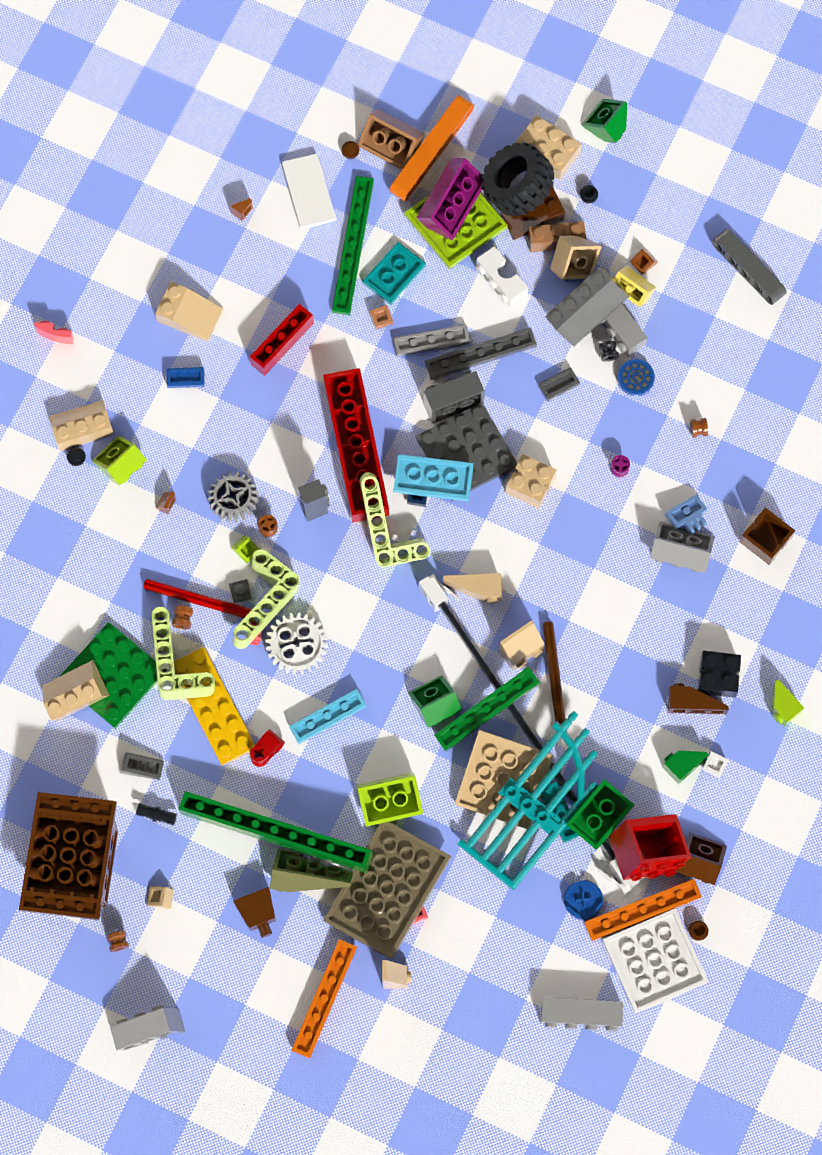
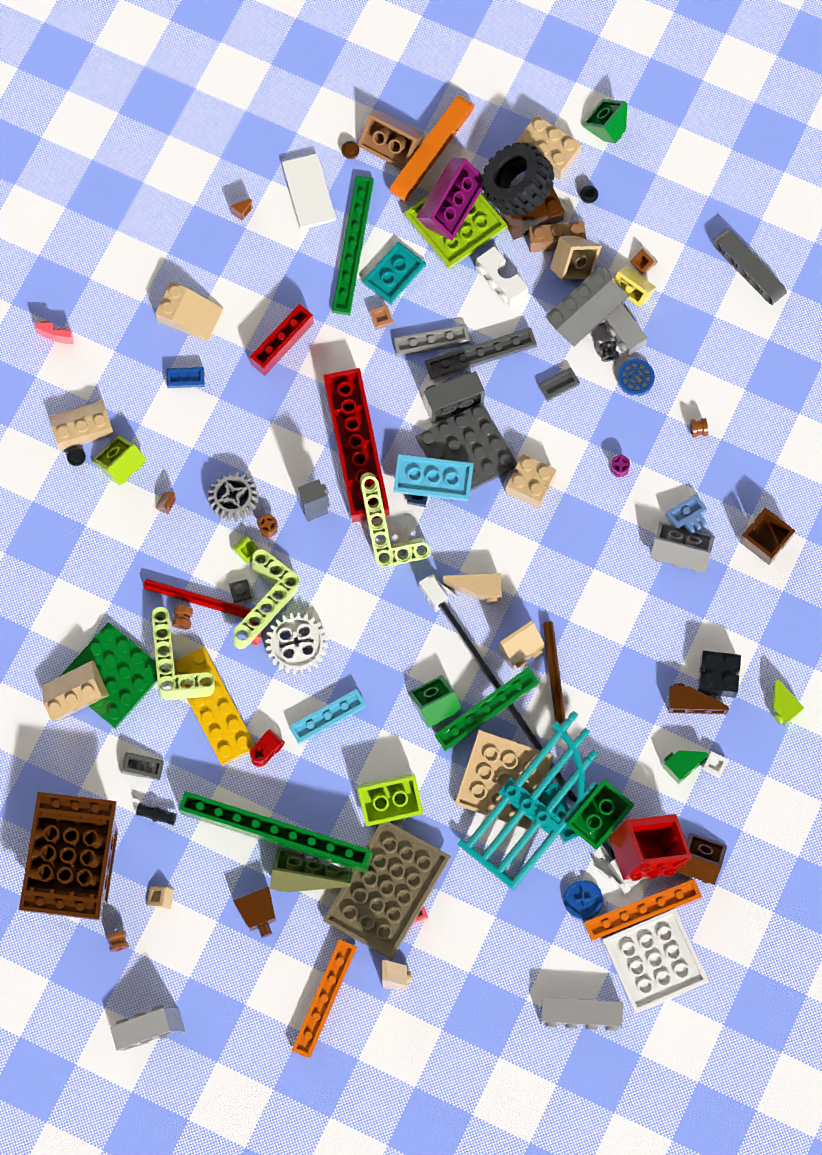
reddish brown plate [688,921,709,941] -> none

